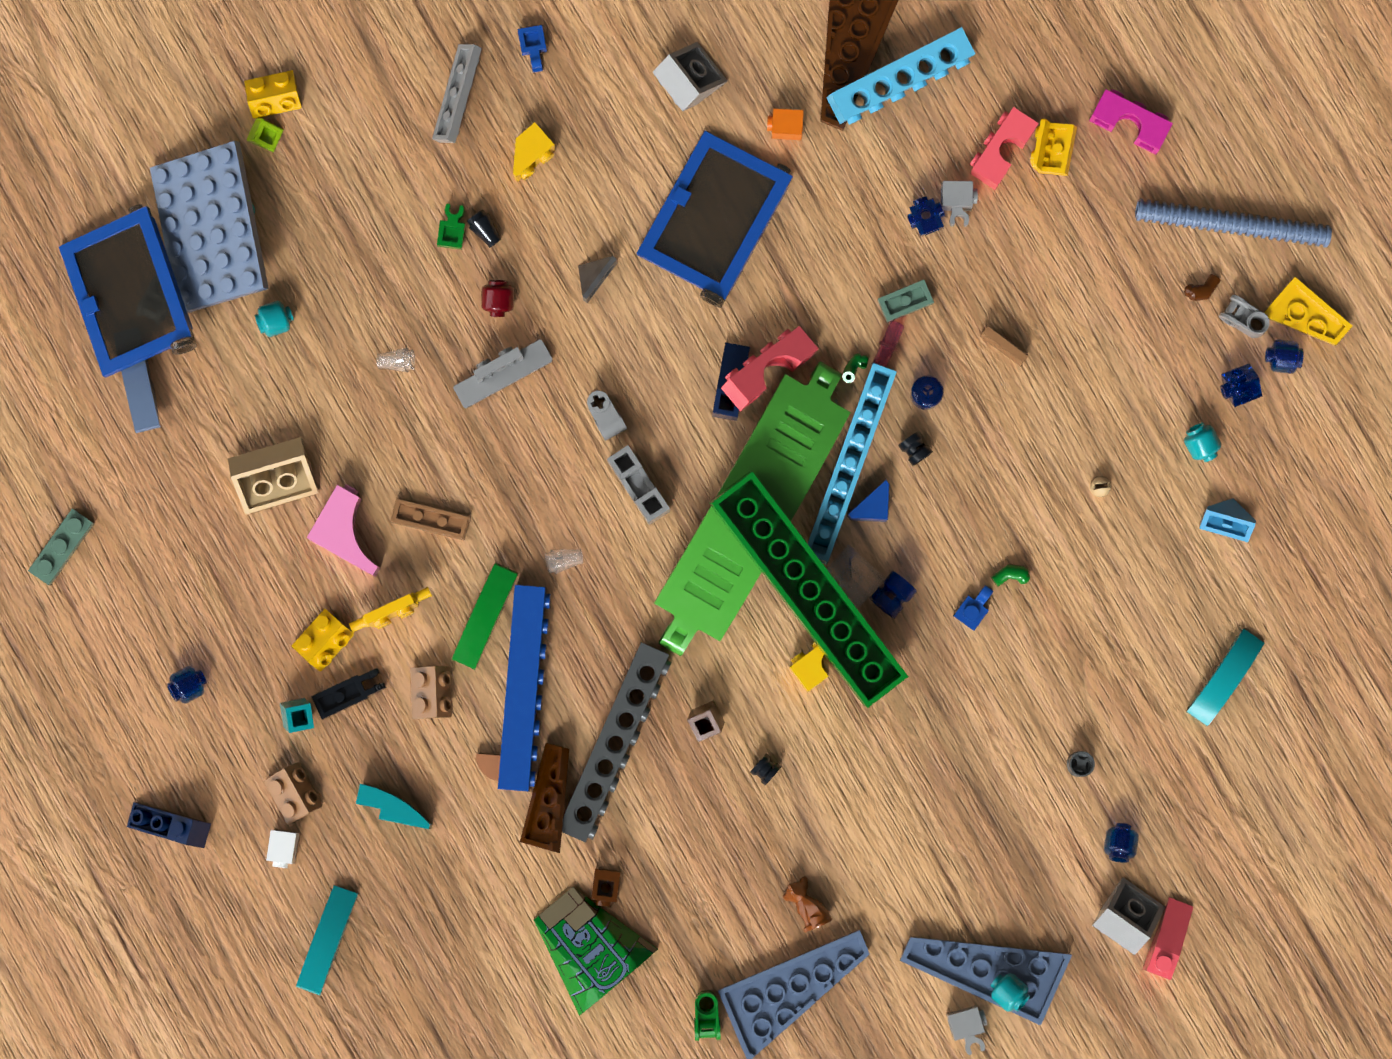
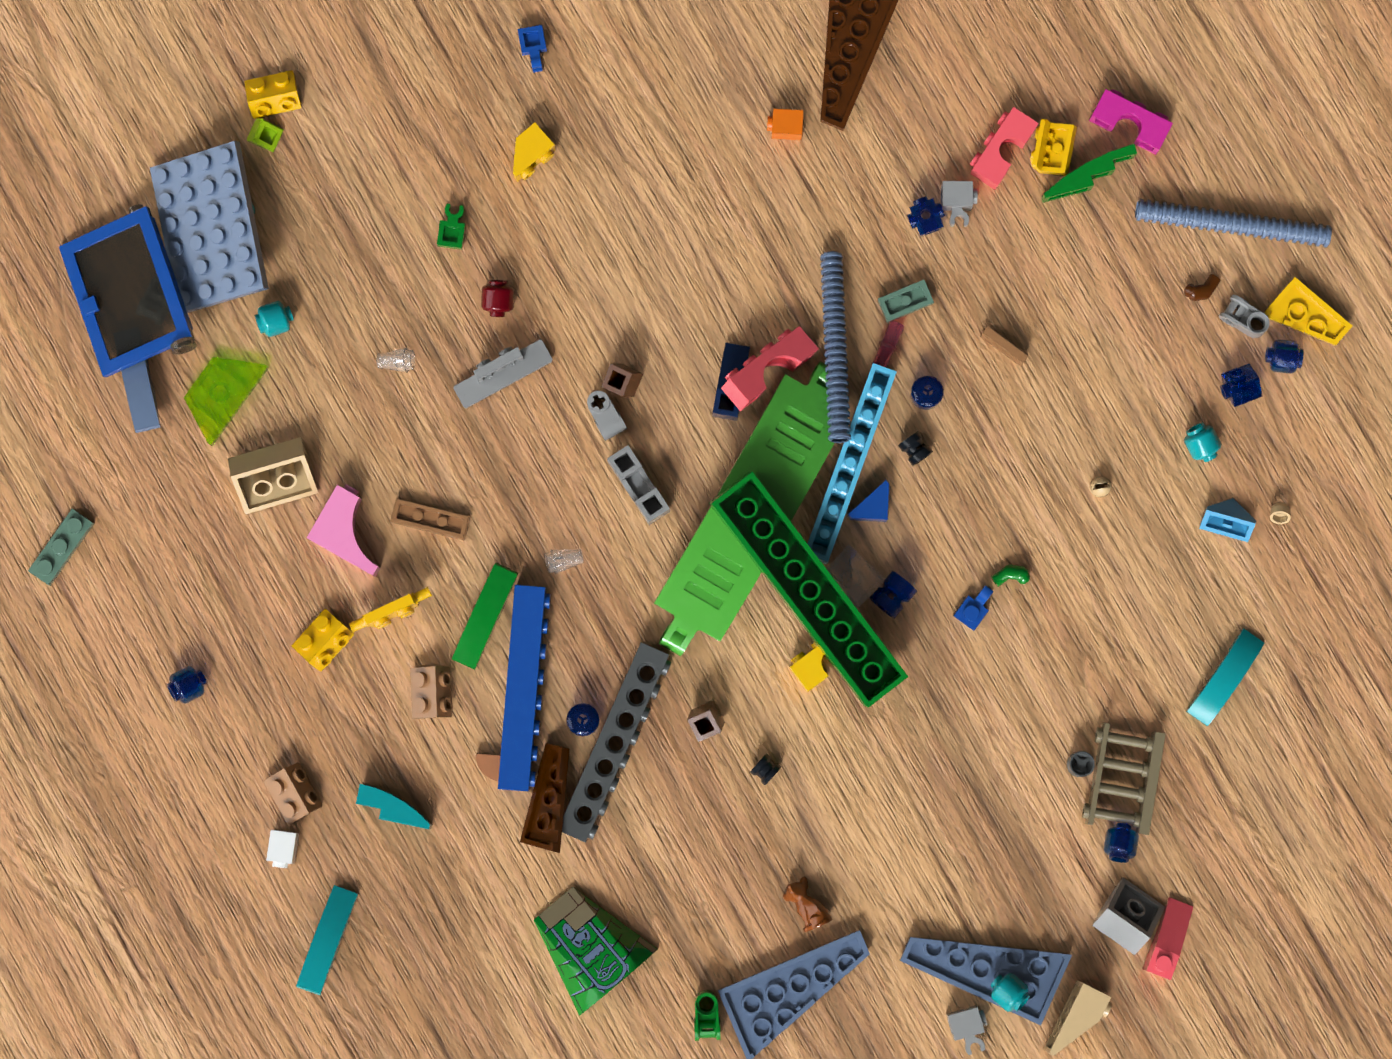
dark blue slope [127,802,211,848] -> none
teal brick [280,698,314,733] -> none
black hinge [311,668,386,720] -> none
light grey plate [432,44,482,143] -> none
black cone [467,209,501,248] -> none
flat silver slope [578,256,617,303] -> none
reddish brown brick [591,868,621,907] -> none
clear smoke door [636,131,793,308] -> none
light grey slope [653,42,727,111] -> none
medium azure brick [826,27,975,125] -> none
green arm [842,353,869,383] -> none
none -> clear neon green wing [184,357,269,446]
none -> clear blue head [566,703,600,737]
none -> reddish brown brick [601,363,643,397]
none -> sand blue piece [820,251,851,443]
none -> green slope [1041,144,1137,203]
none -> tan slope [1043,980,1112,1056]
none -> dark tan fence [1082,723,1166,835]
none -> tan hinge [1270,502,1291,524]

